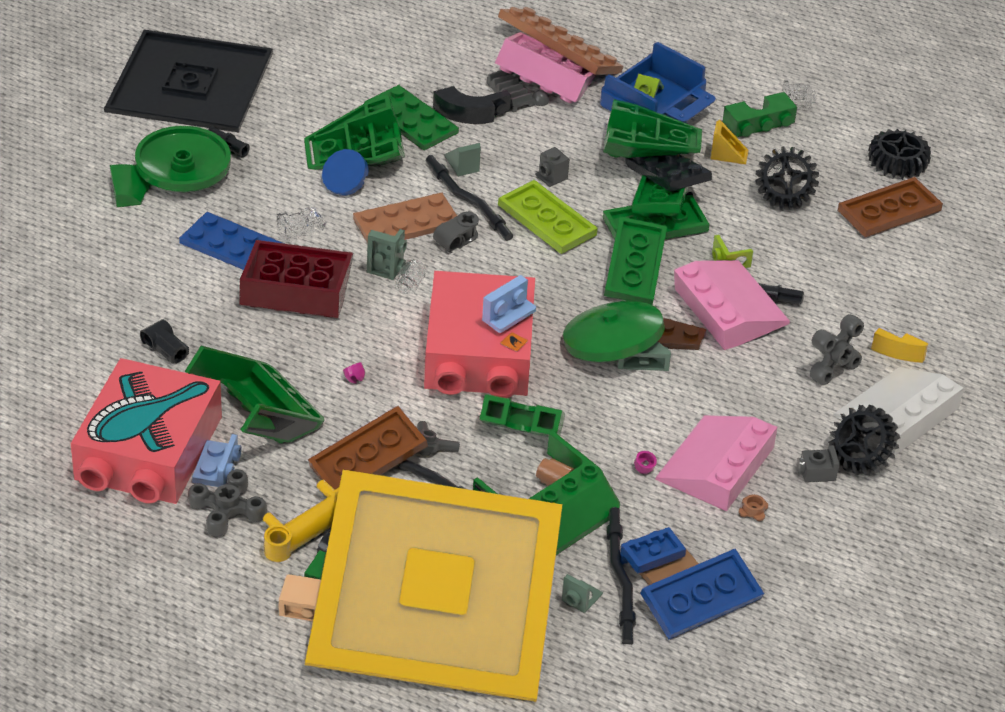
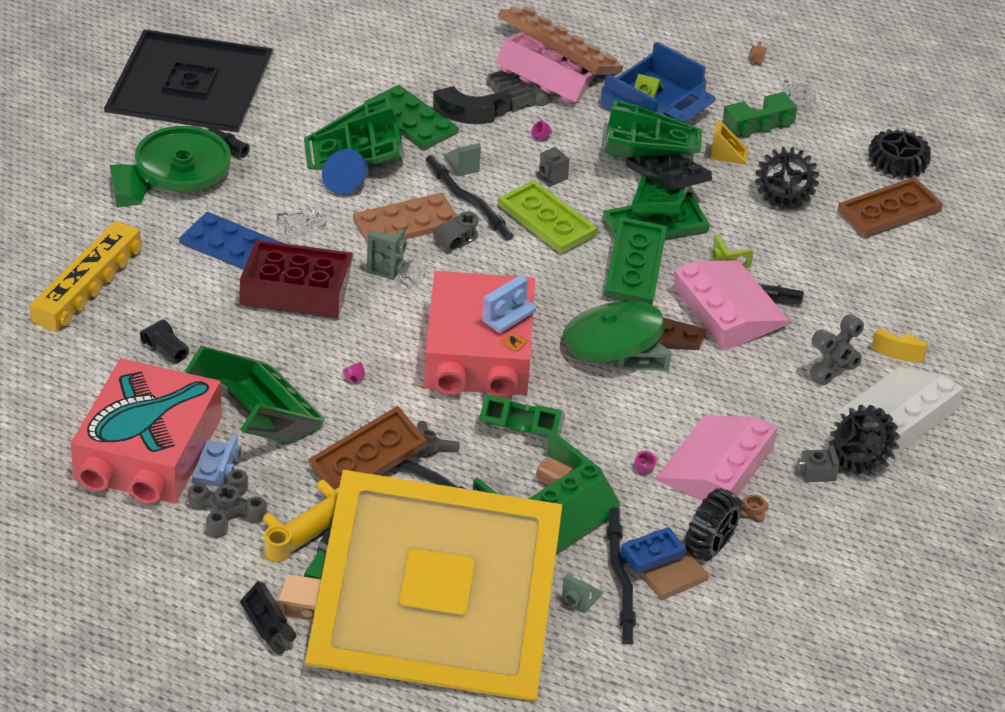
blue plate [640,548,765,639] -> none
none -> yellow brick [29,220,142,332]
none -> black hinge [240,581,297,655]
none -> dark pink hinge [531,120,552,141]
none -> black gear [685,488,742,561]
none -> nougat plate [748,41,767,66]

